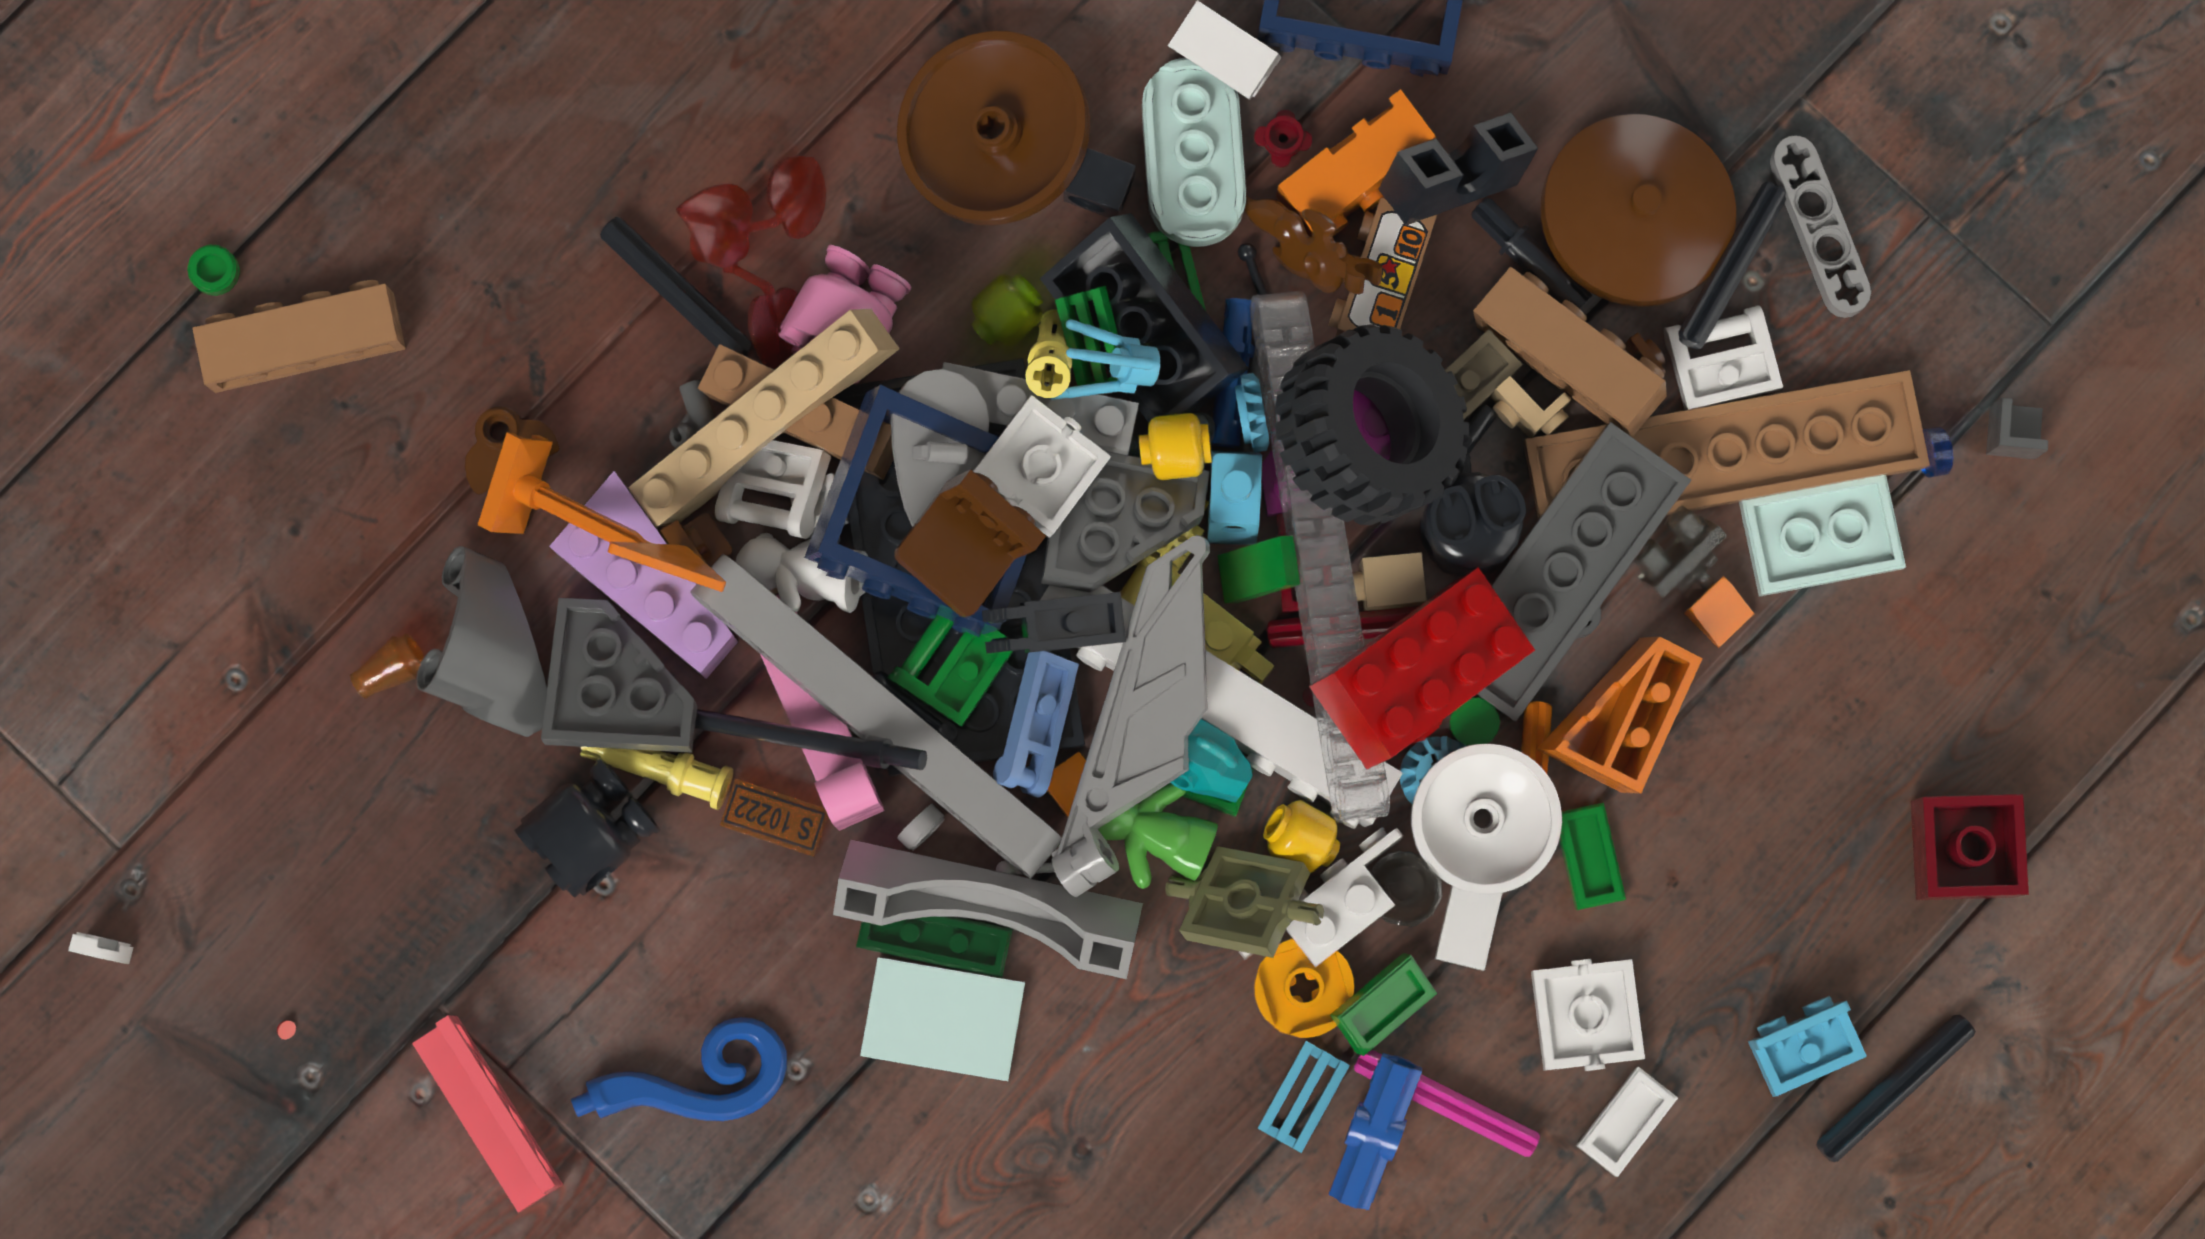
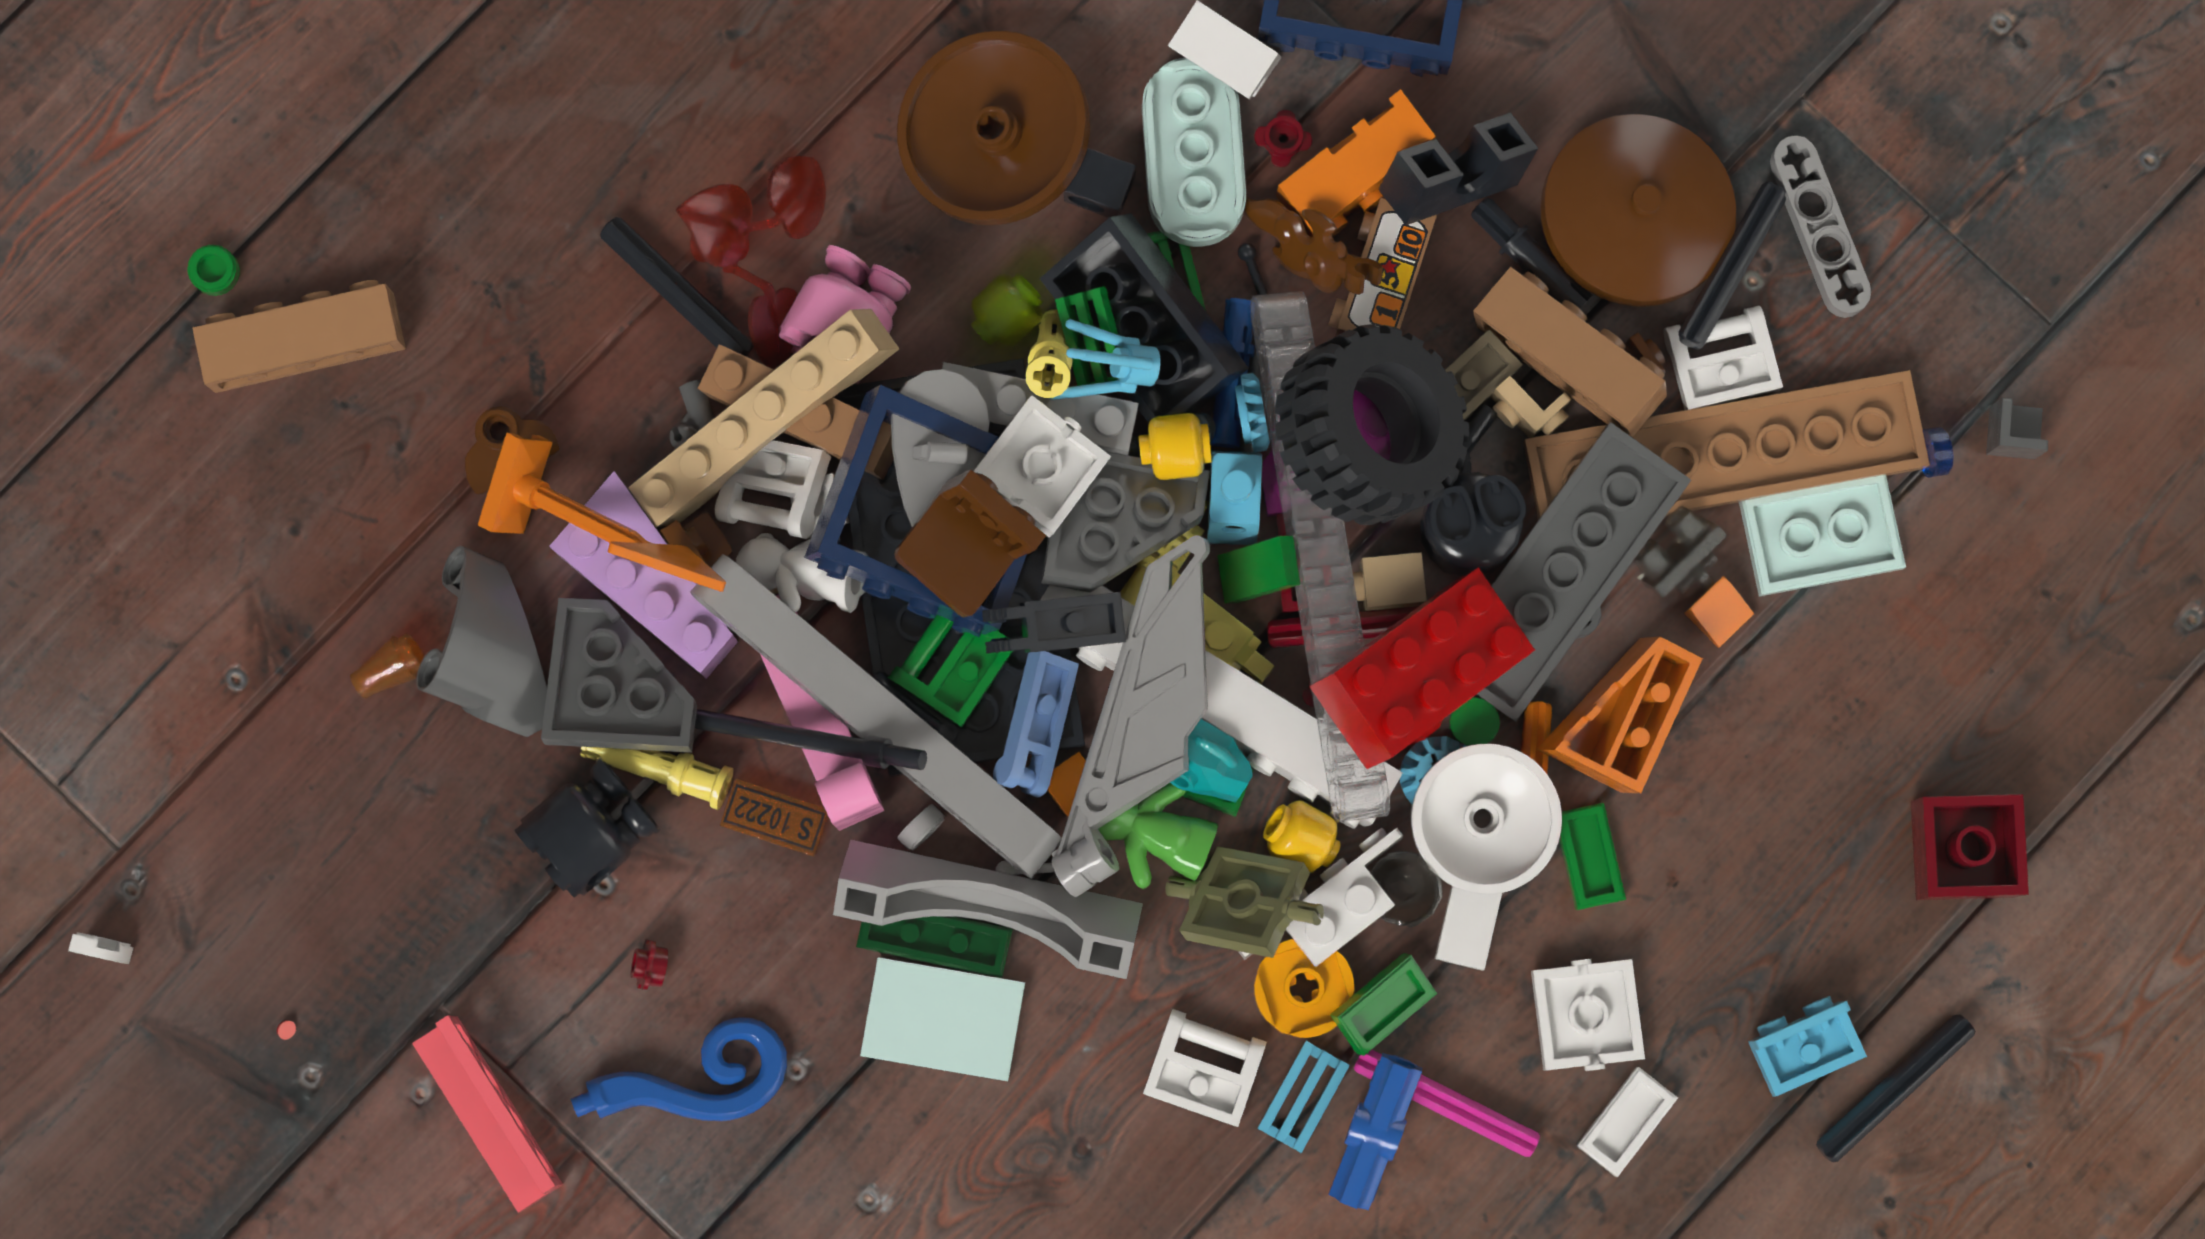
none -> dark red plate [630,940,668,990]
none -> white plate [1143,1009,1267,1127]

